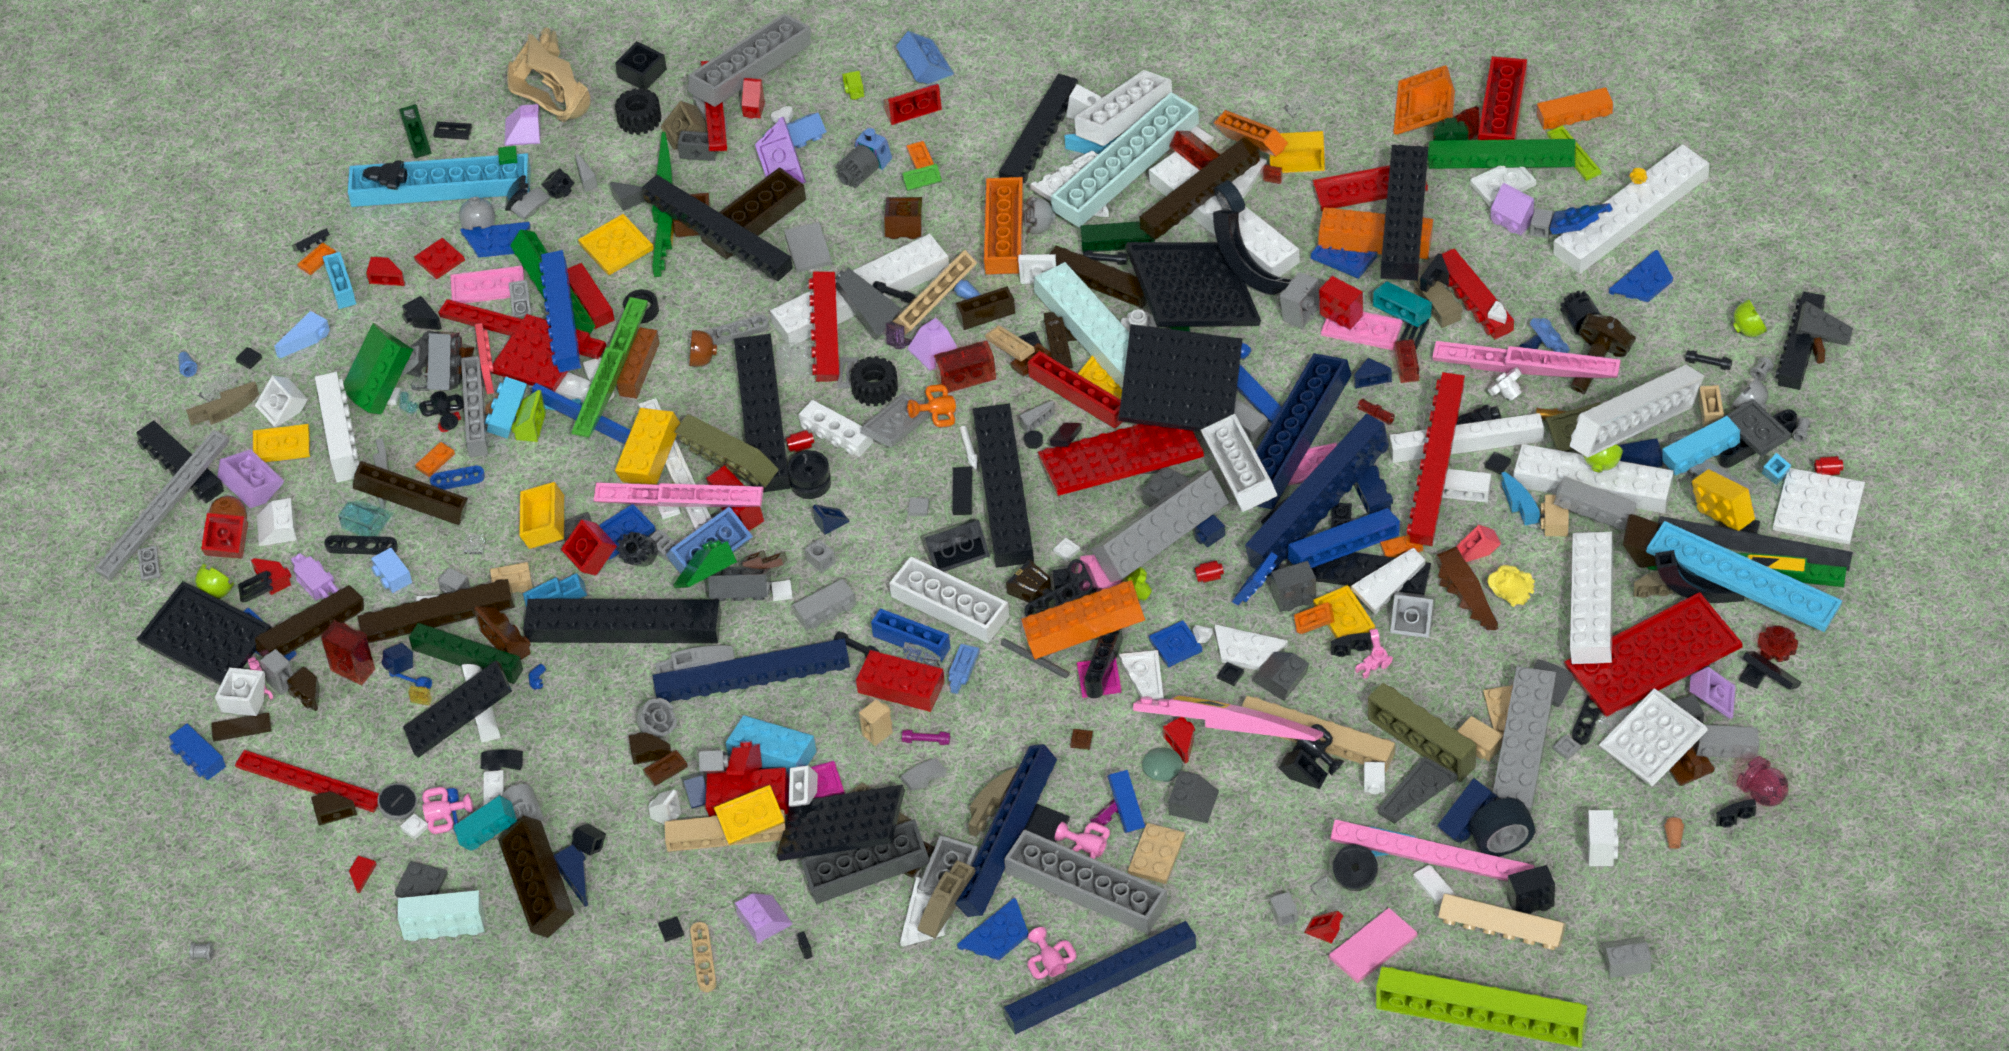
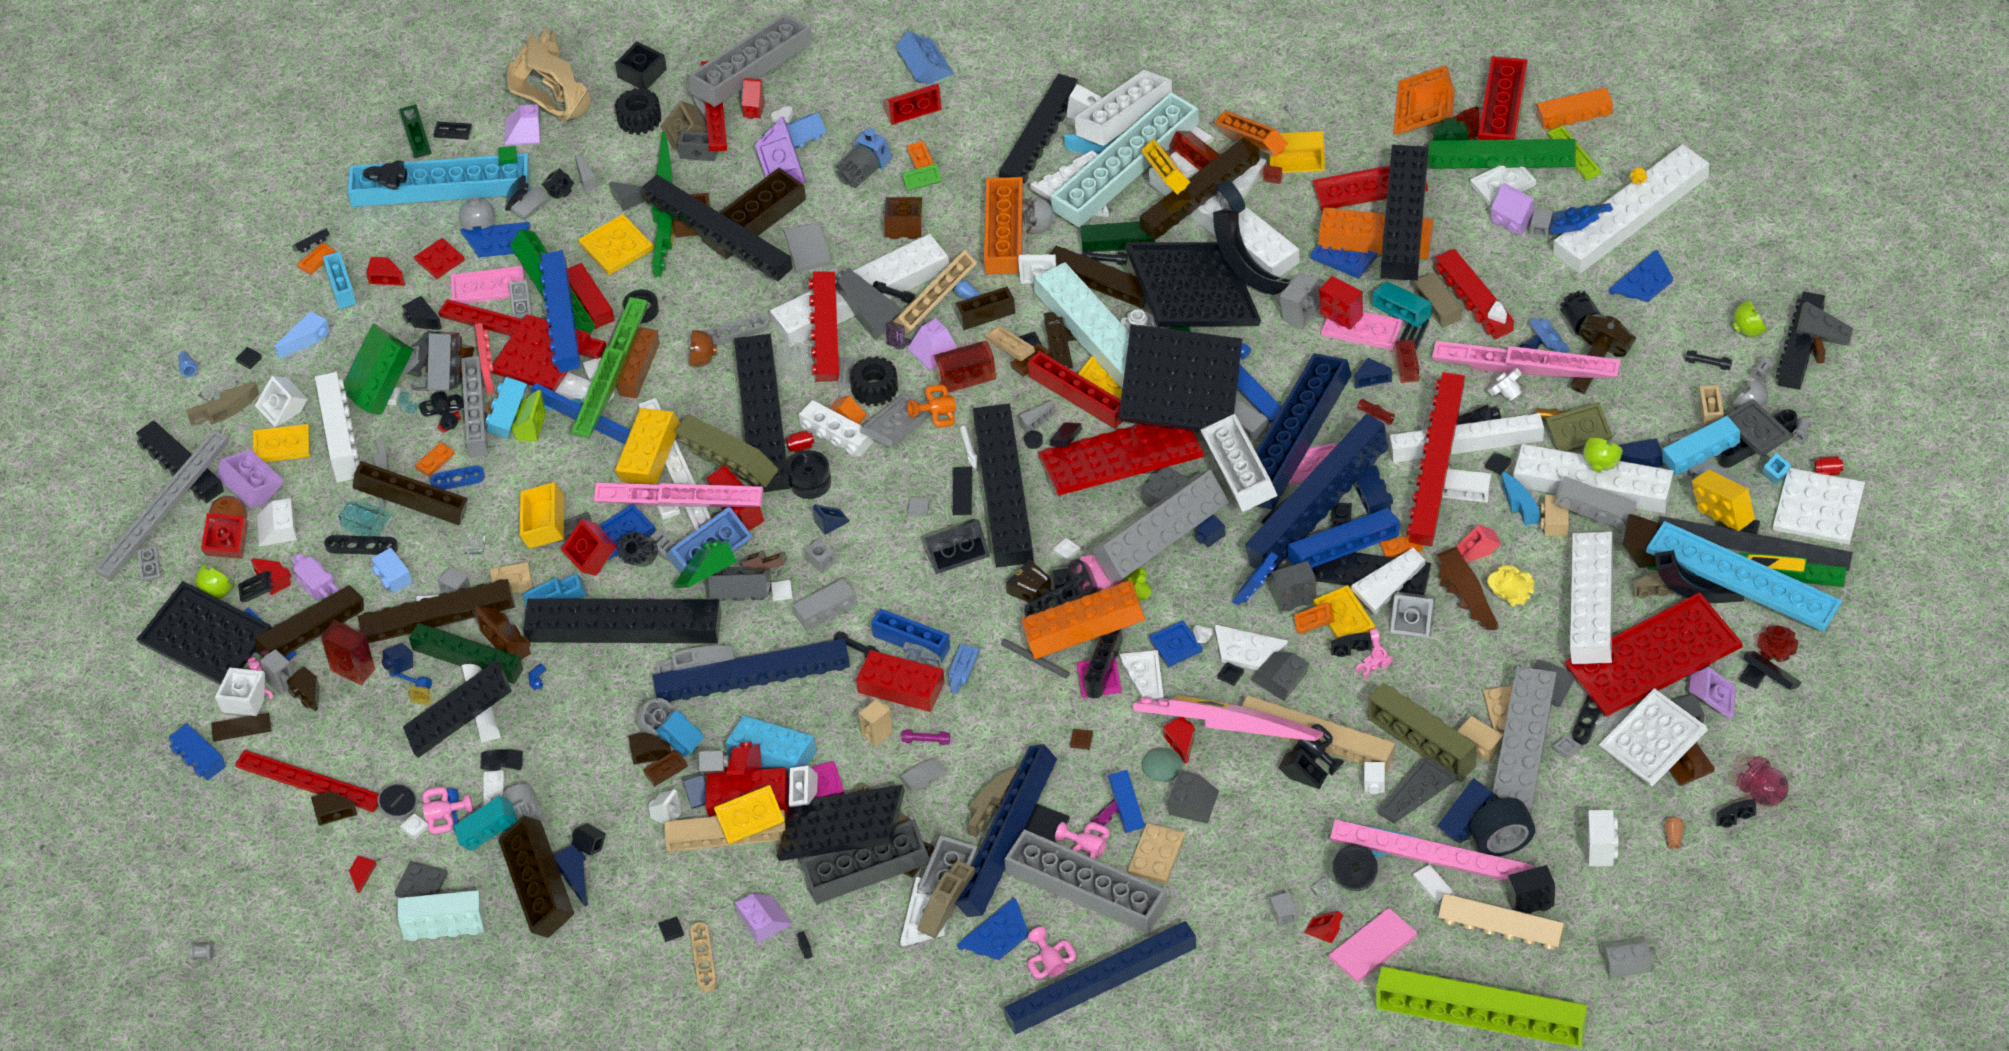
lime brick [842,71,864,100] -> none
white brick [890,557,1010,643] -> none
red brick [1195,560,1224,583] -> none
black slope [1420,253,1449,292] -> none
white brick [1570,365,1704,457] -> none
light grey brick [1695,725,1760,759] -> none
none -> dark azure brick [655,710,705,757]
none -> orange slope [829,395,867,424]
none -> yellow brick [1141,138,1190,195]

